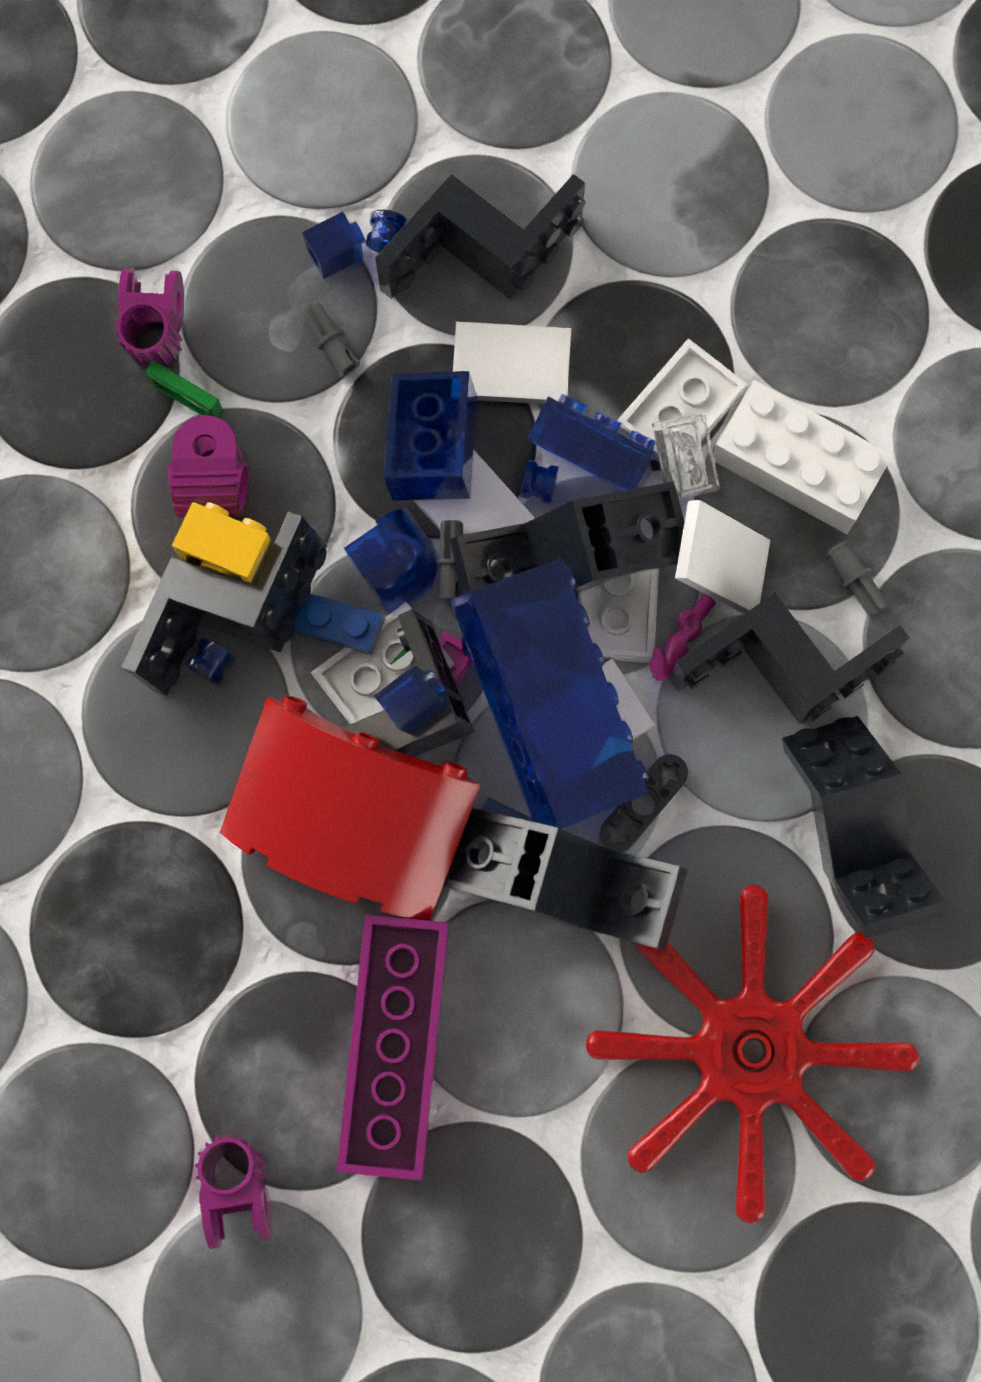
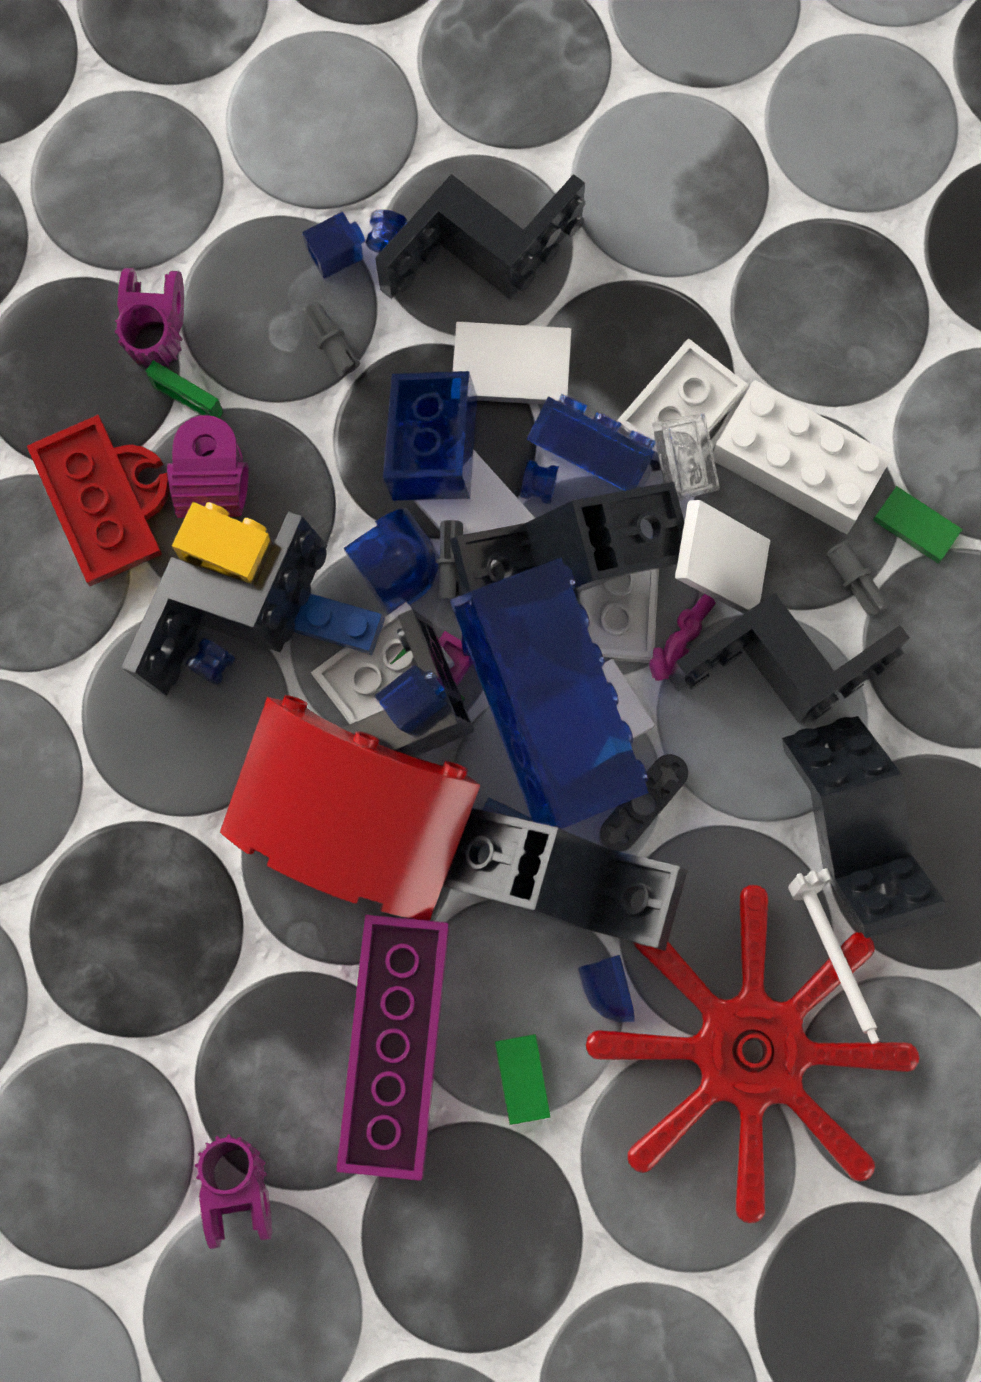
none -> red plate [27,415,170,587]
none -> green tile [495,1034,551,1125]
none -> clear blue brick [578,955,635,1023]
none -> white piece [788,868,879,1044]
none -> green tile [873,486,963,564]

